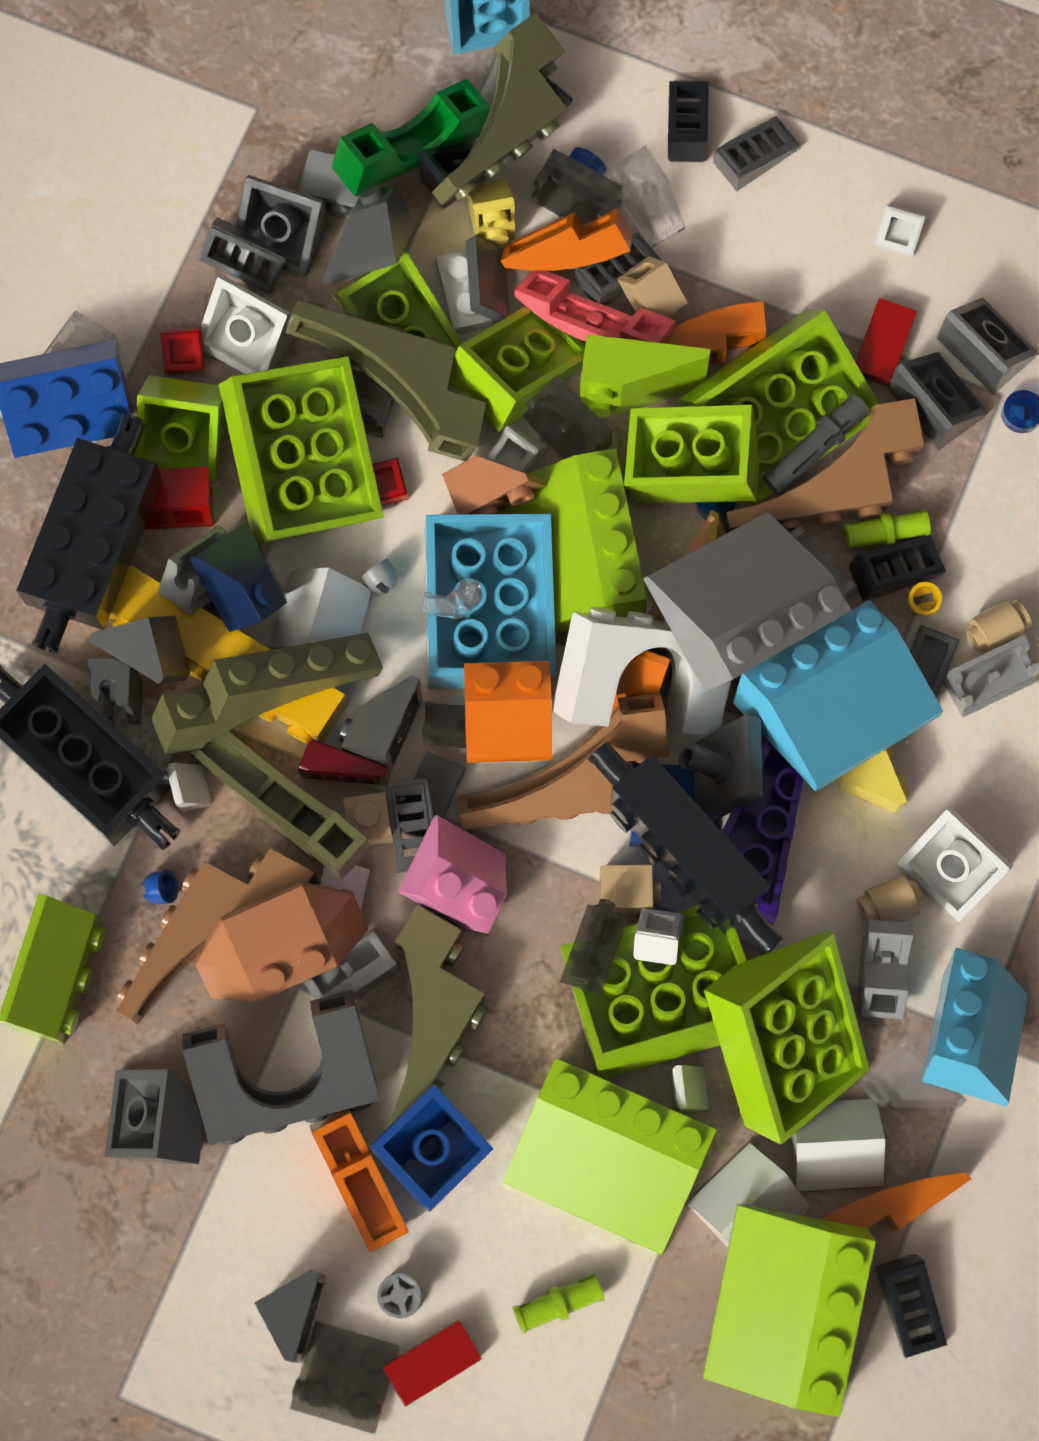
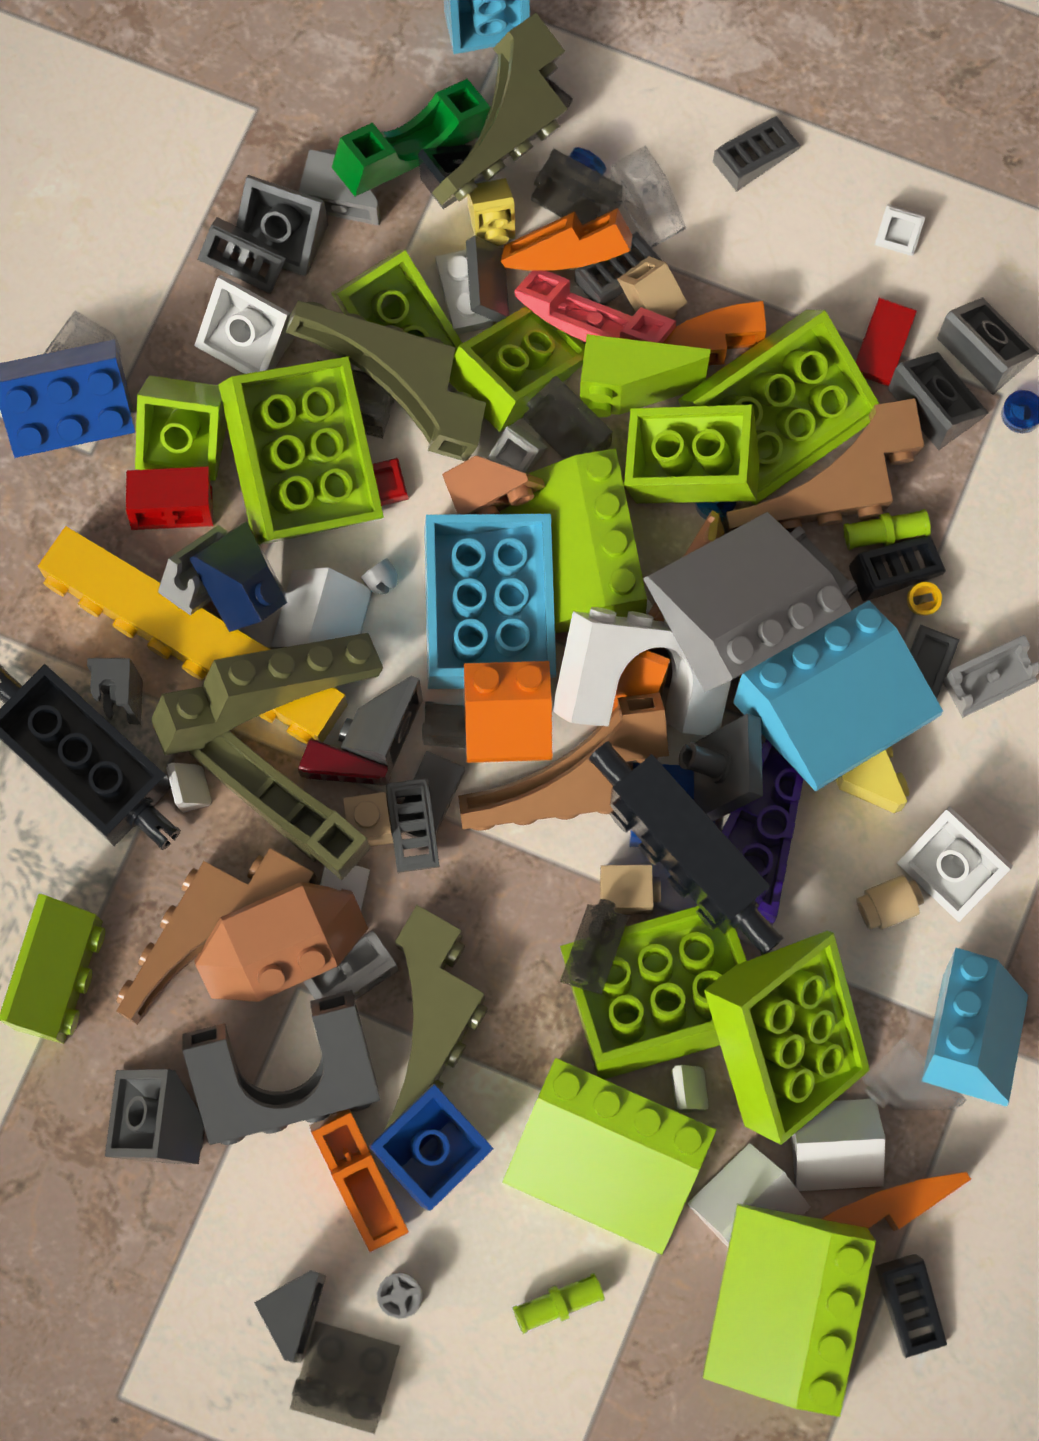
black brick [16,414,163,654] -> none
dark grey slope [88,616,190,684] -> none
blue hinge [142,869,179,905] -> none
red tile [160,327,206,373] -> none
dark grey slope [323,184,415,286] -> none
red tile [382,1320,482,1407] -> none
bright pink slope [398,815,507,933] -> none
clear arm [421,578,482,619] -> none
white slope [633,908,685,965] -> none
black slope [668,81,709,162] -> none
dark grey pin [762,393,870,496] -> none
light grey brick [859,919,913,1019] -> none
tan brick [966,600,1032,653] -> none

